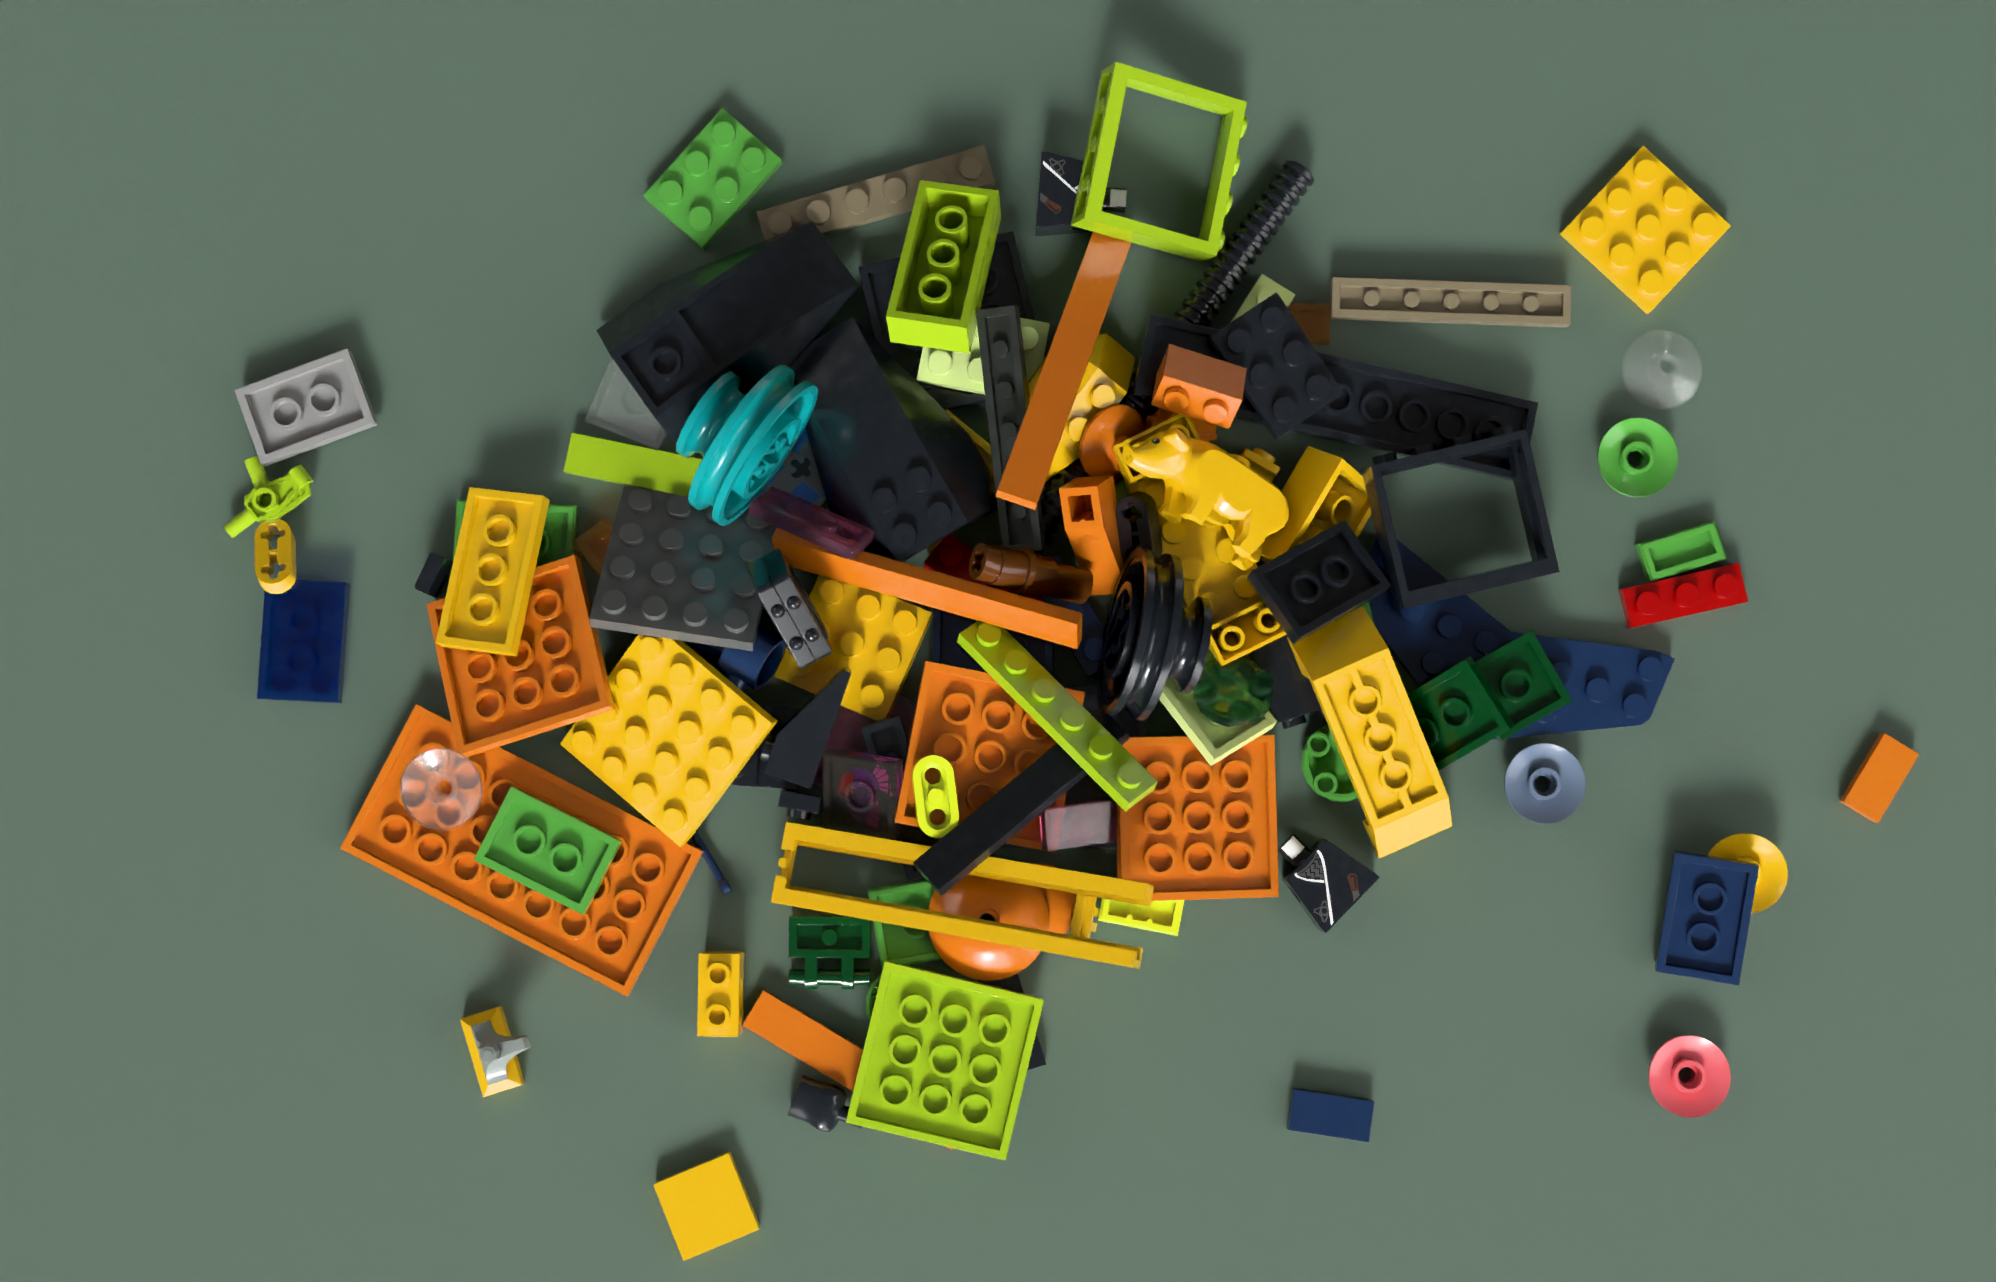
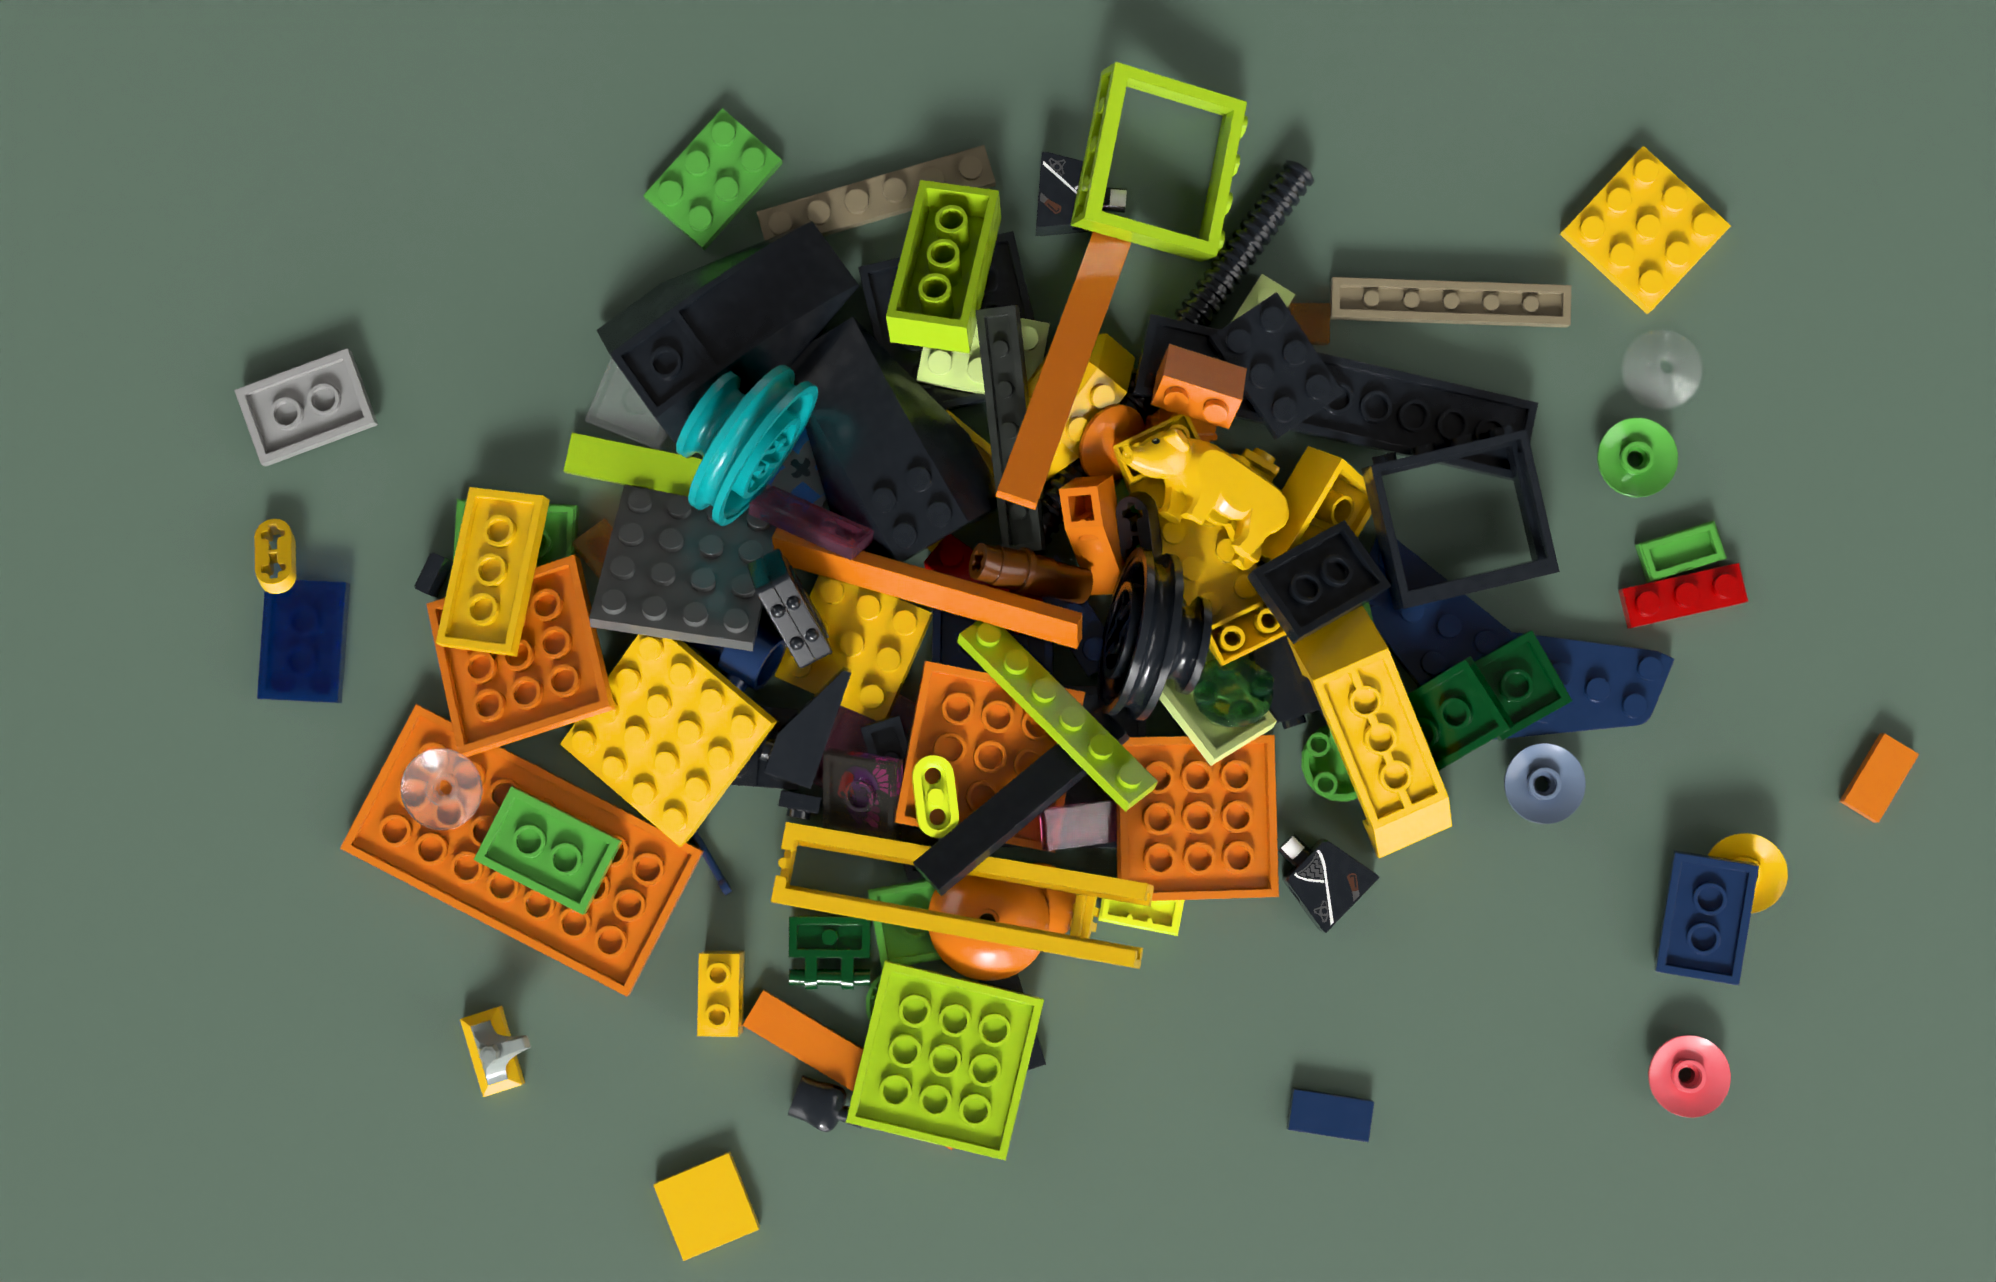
lime piece [223,456,314,538] -> none

